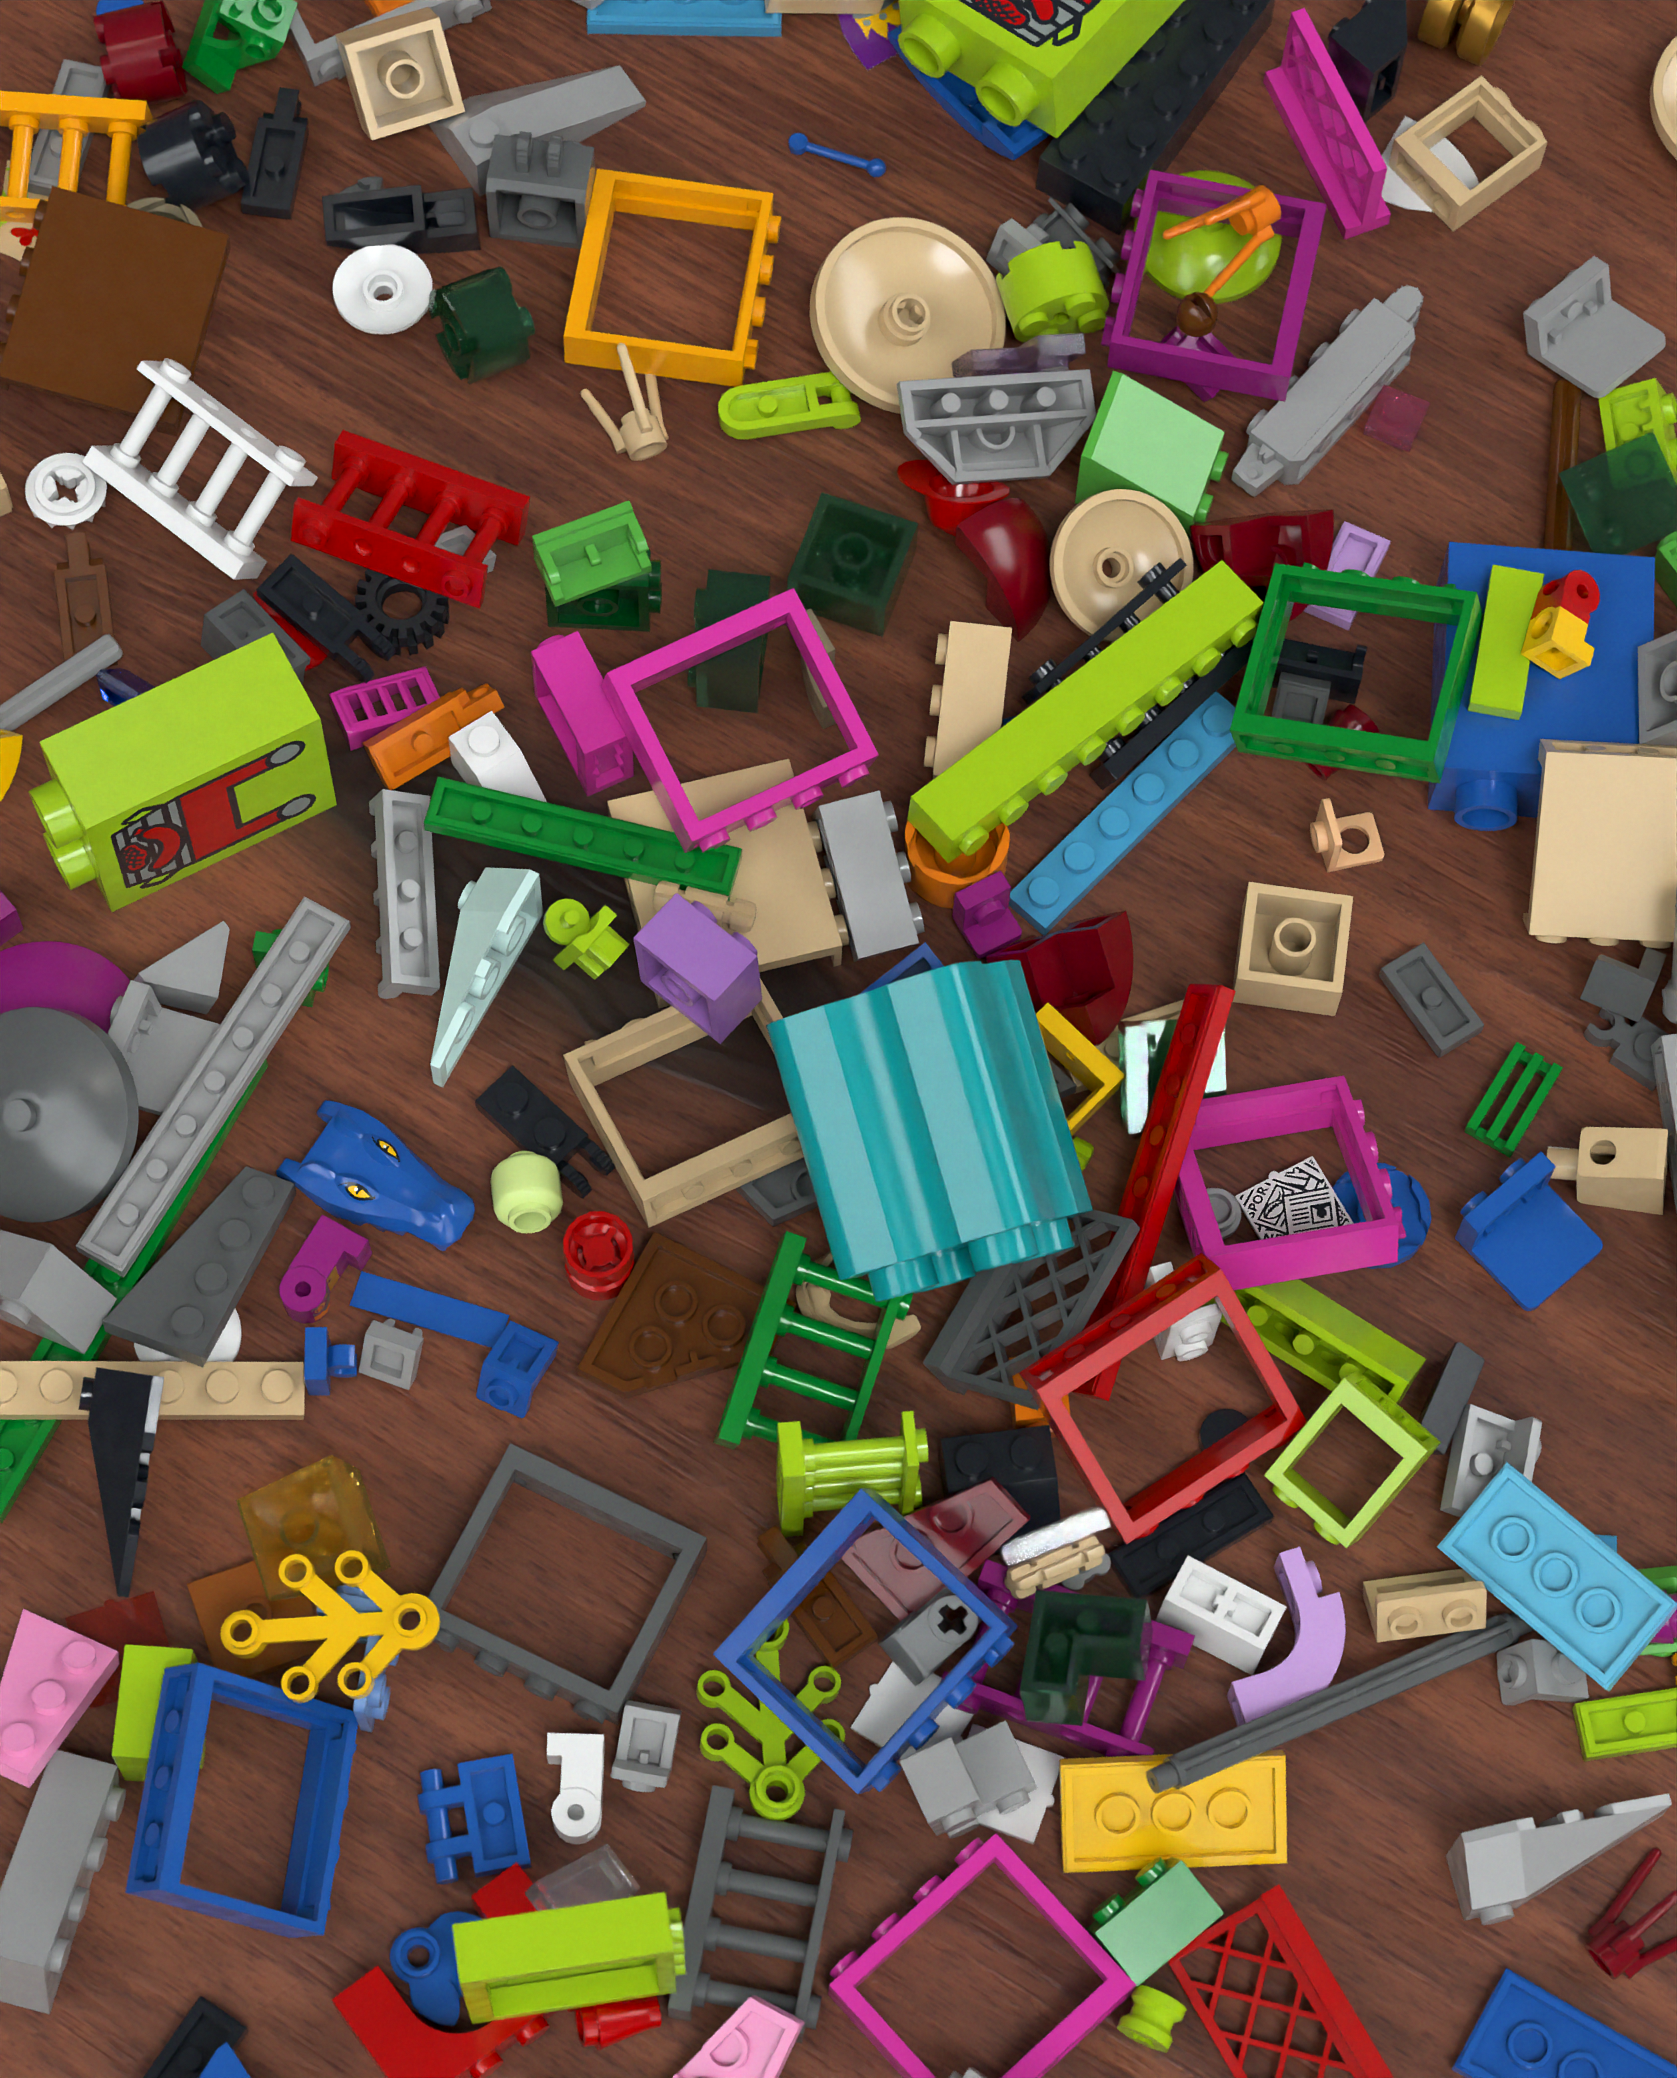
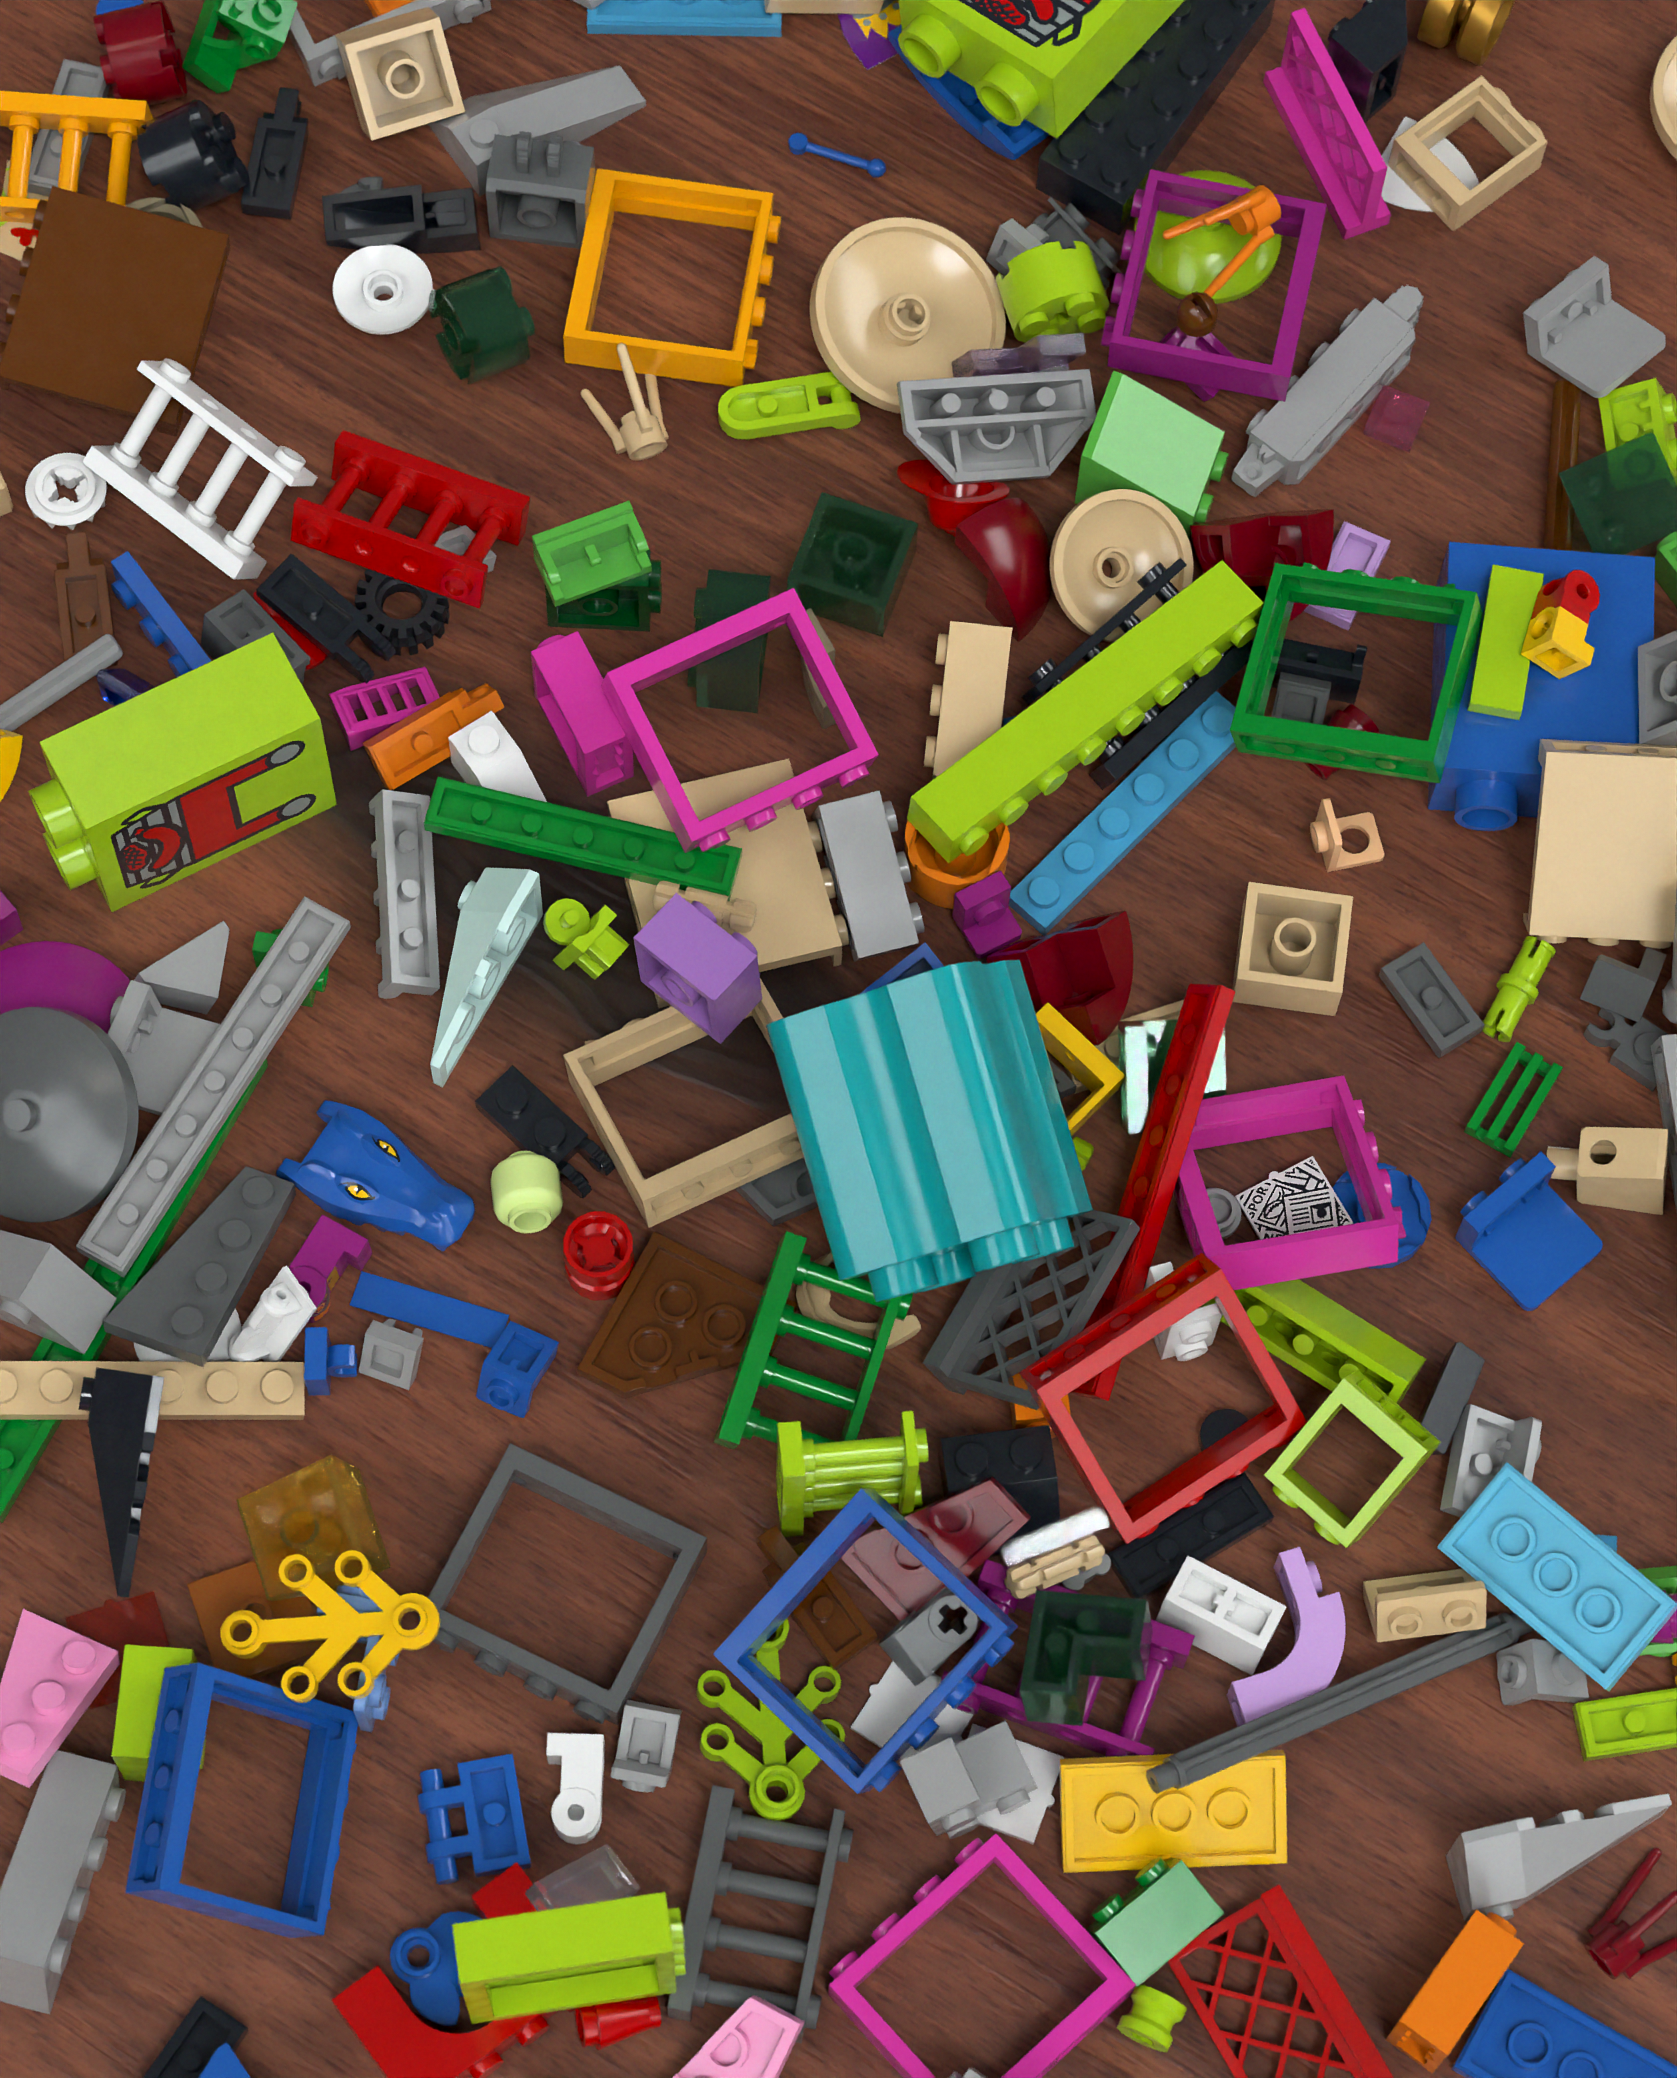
none -> blue plate [111,551,211,677]
none -> white hinge [228,1266,317,1362]
none -> orange window [1386,1909,1524,2074]
none -> lime pin [1482,936,1556,1042]

